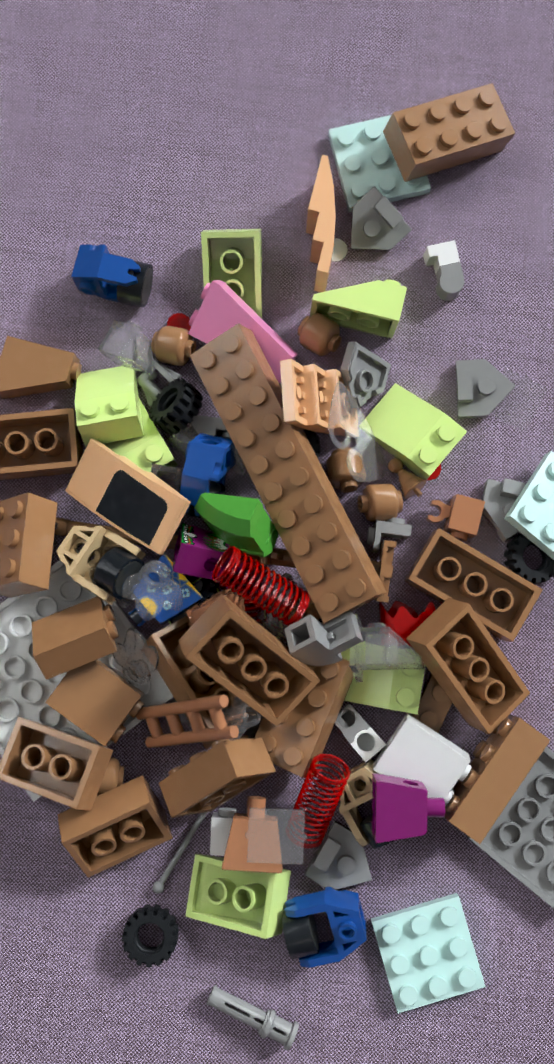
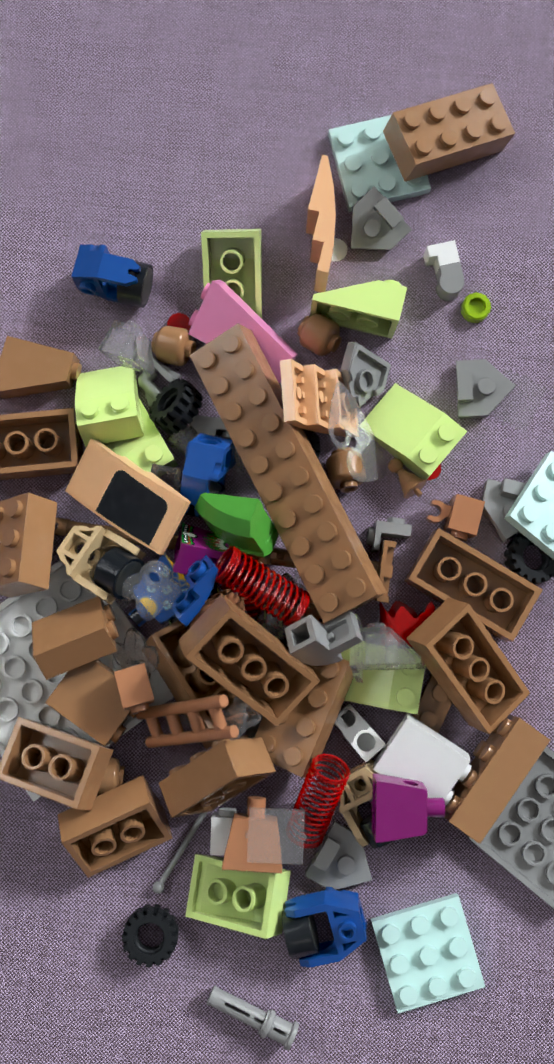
medium nougat head [357,483,403,522] -> none
none -> nougat brick [114,663,155,714]
none -> blue slope [171,555,219,627]
none -> lime tile [461,293,491,323]

